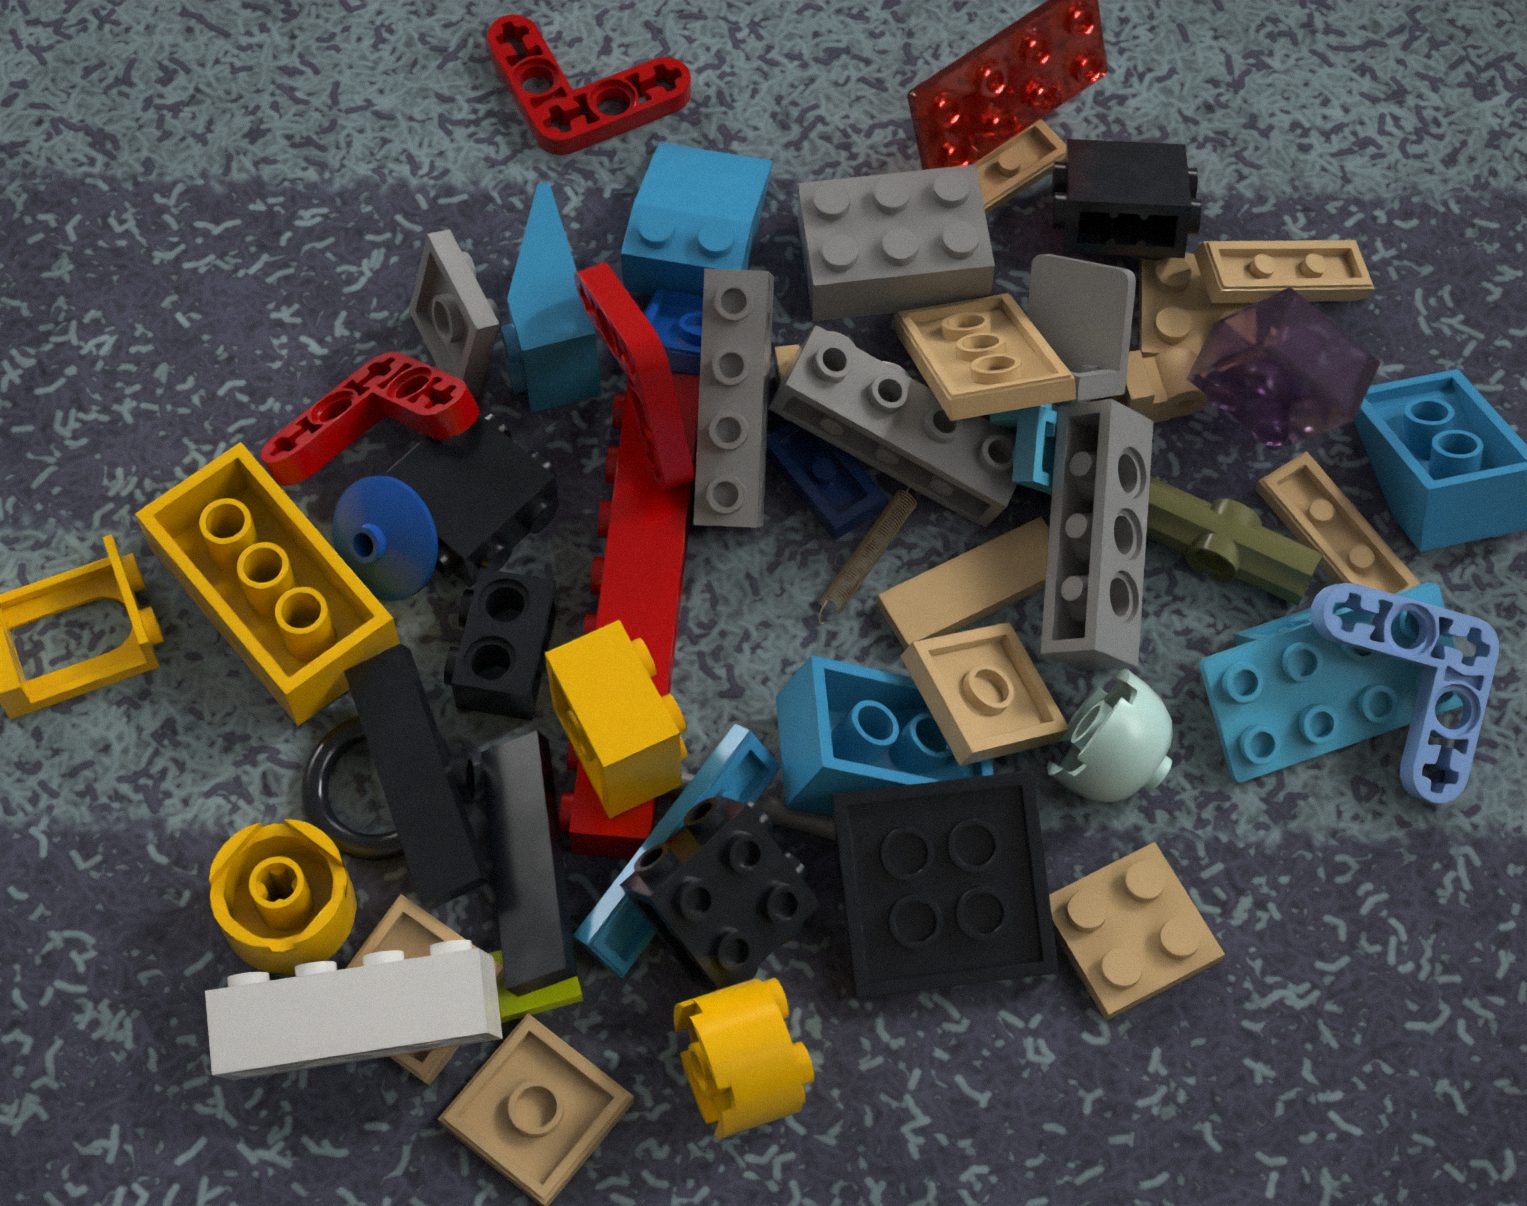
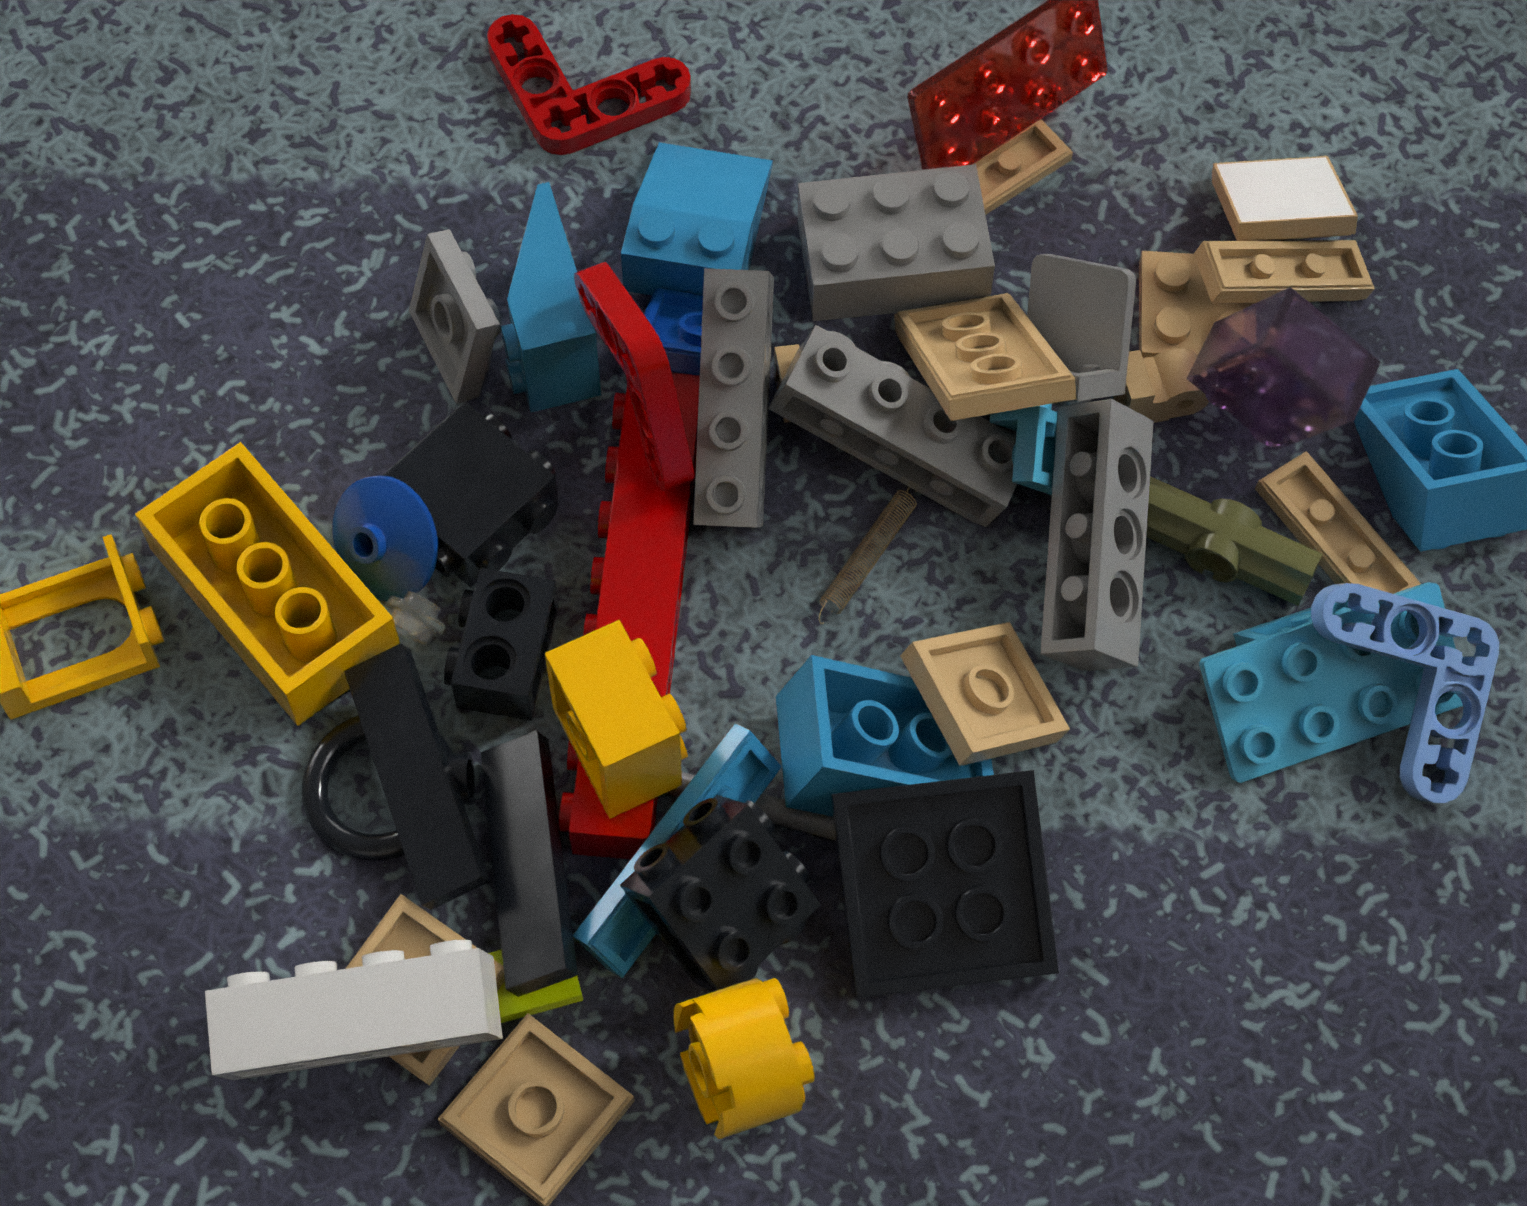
yellow brick [209,819,357,976] -> none
red beam [260,351,480,486] -> none
dark blue plate [766,422,886,541] -> none
tan tile [876,517,1049,650] -> none
light aqua cylinder [1046,669,1173,802] -> none
tan plate [1049,842,1225,1021] -> none
black brick [1052,139,1201,261] -> none
none -> clear plate [385,591,446,647]
none -> white tile [1212,156,1358,241]

